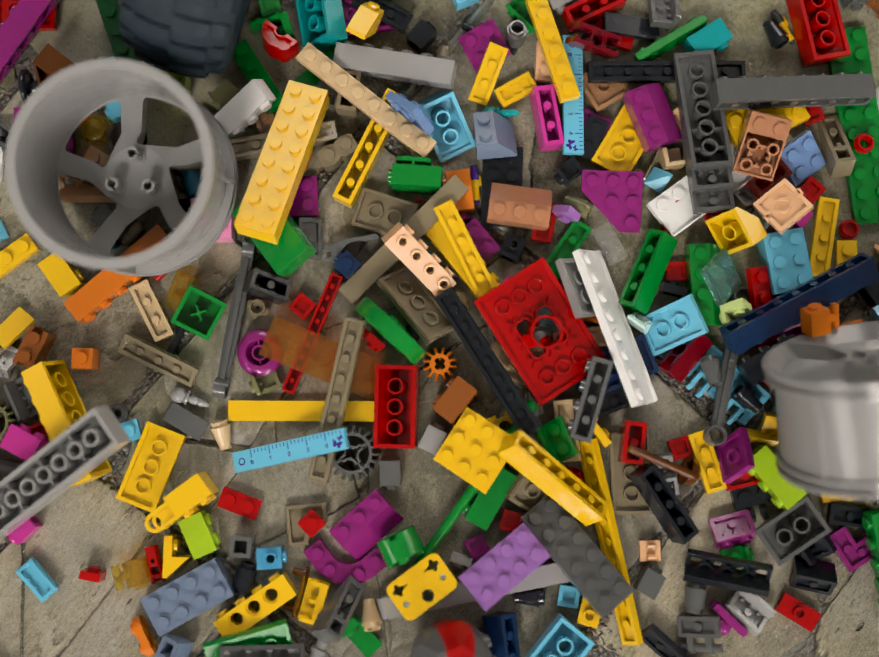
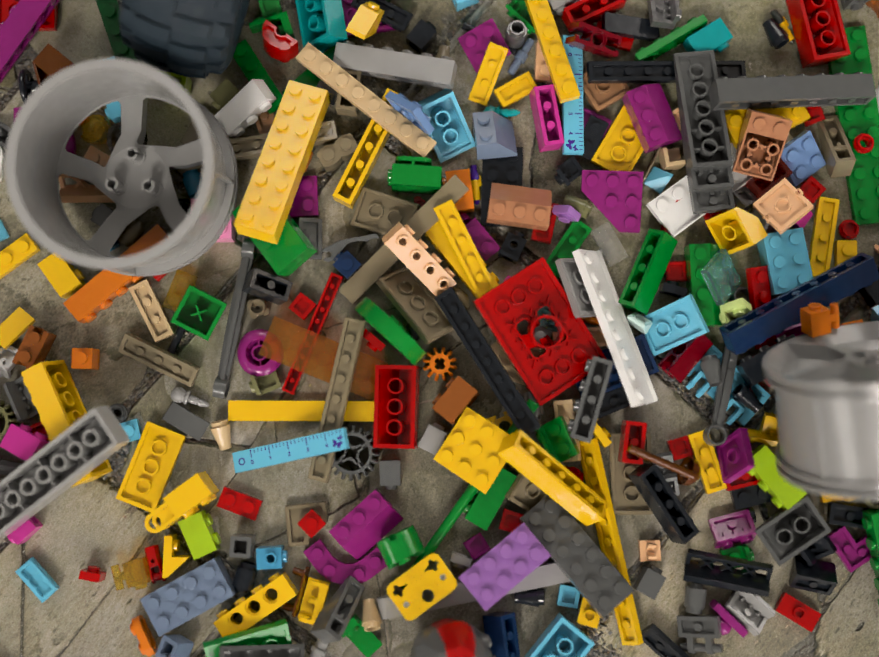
none -> sand blue bar [507,38,535,76]

